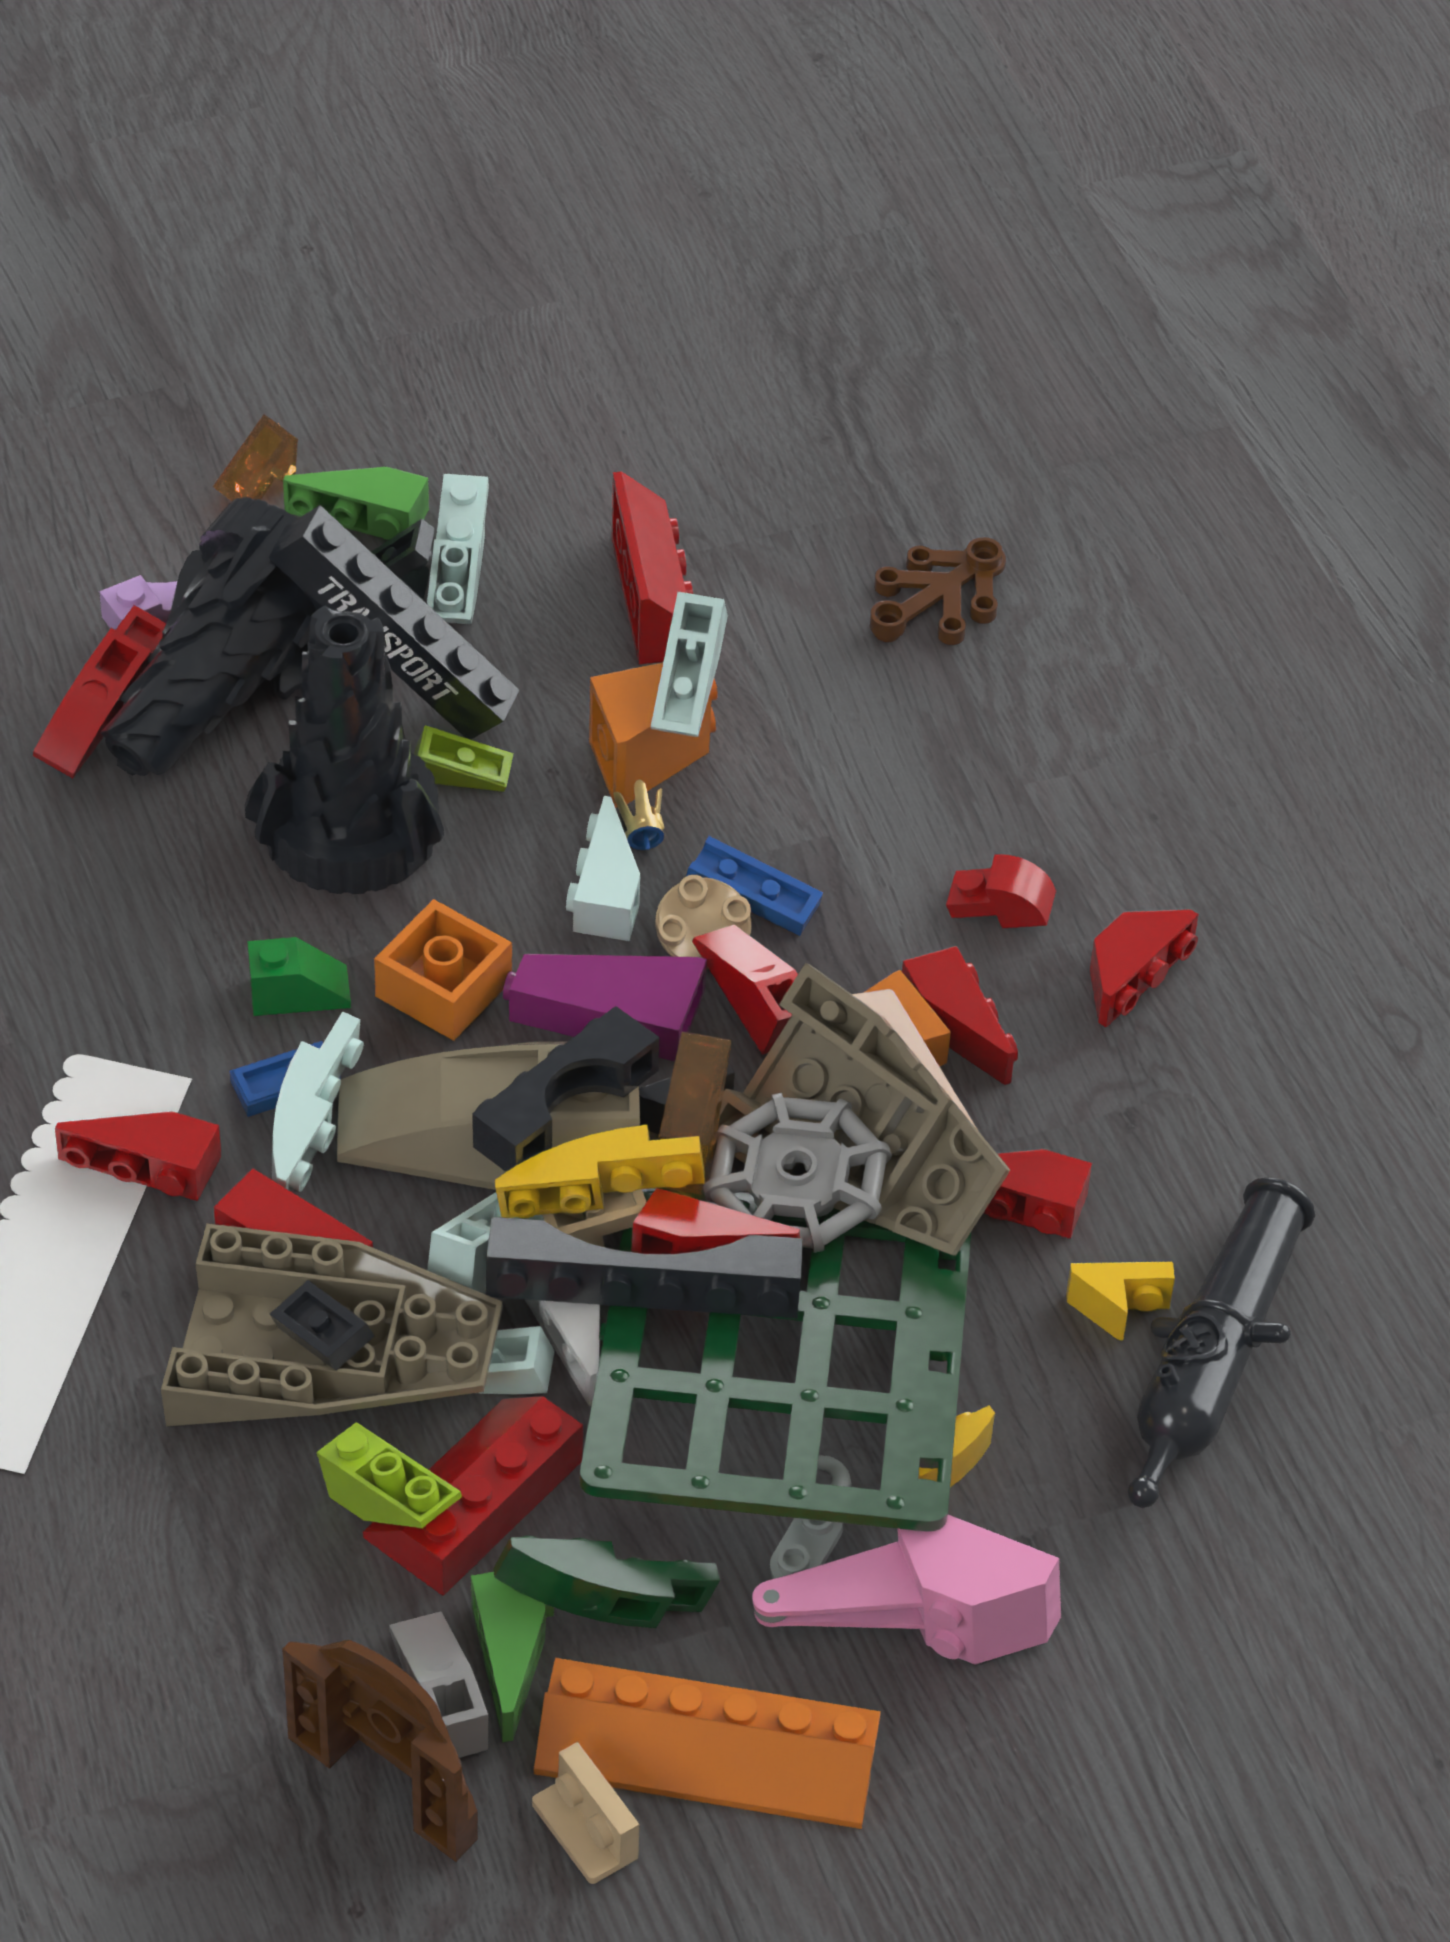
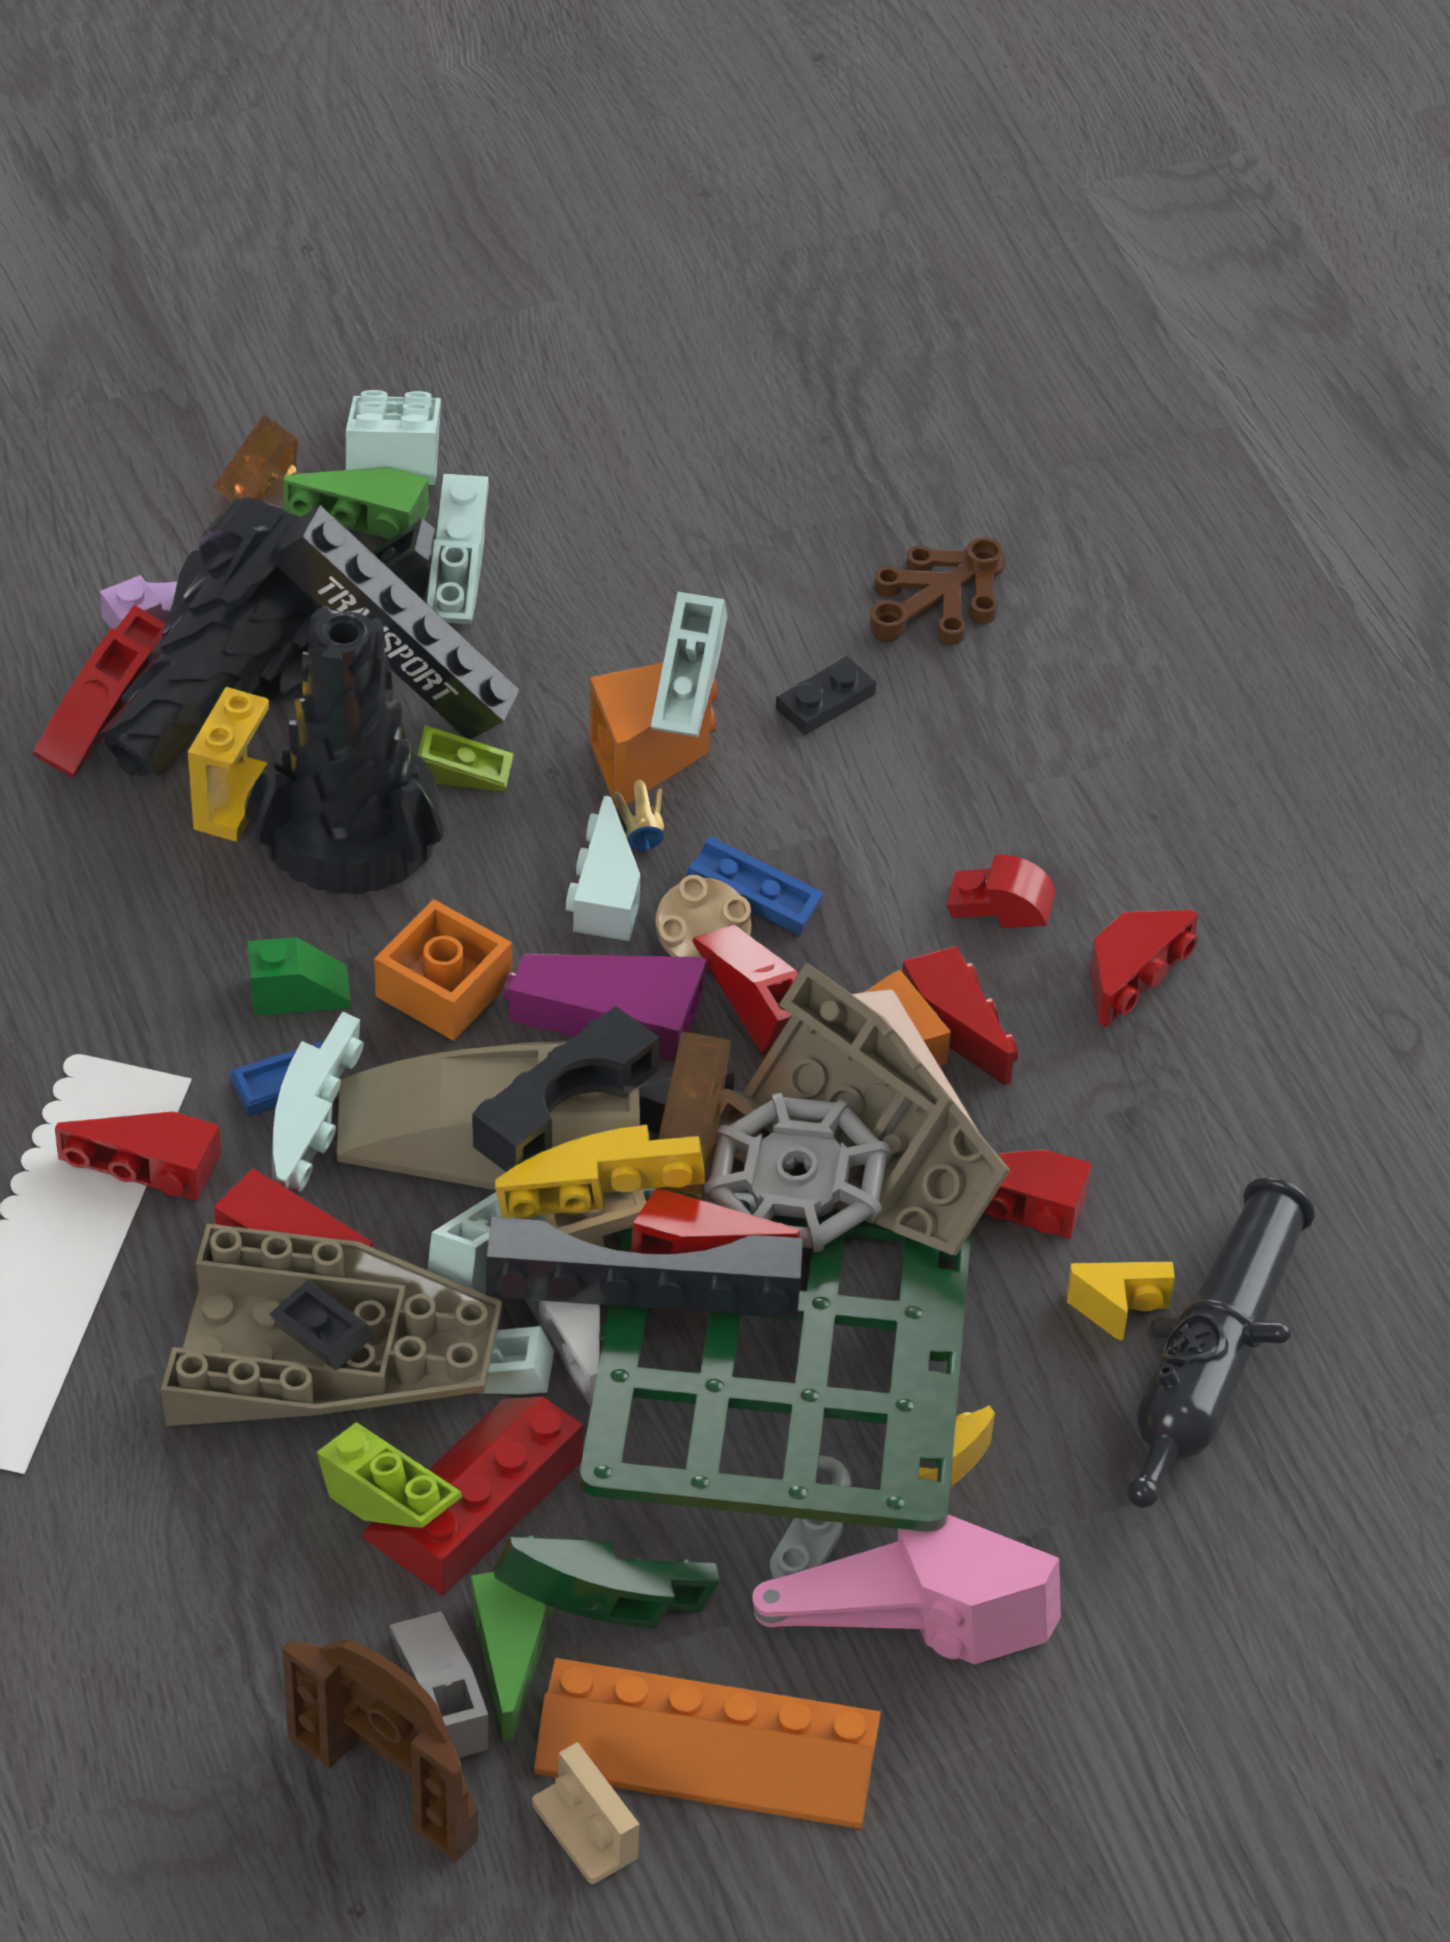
red slope [611,471,693,665] -> none
none -> yellow panel [188,687,269,842]
none -> light aqua slope [346,390,441,485]
none -> black plate [776,656,876,735]

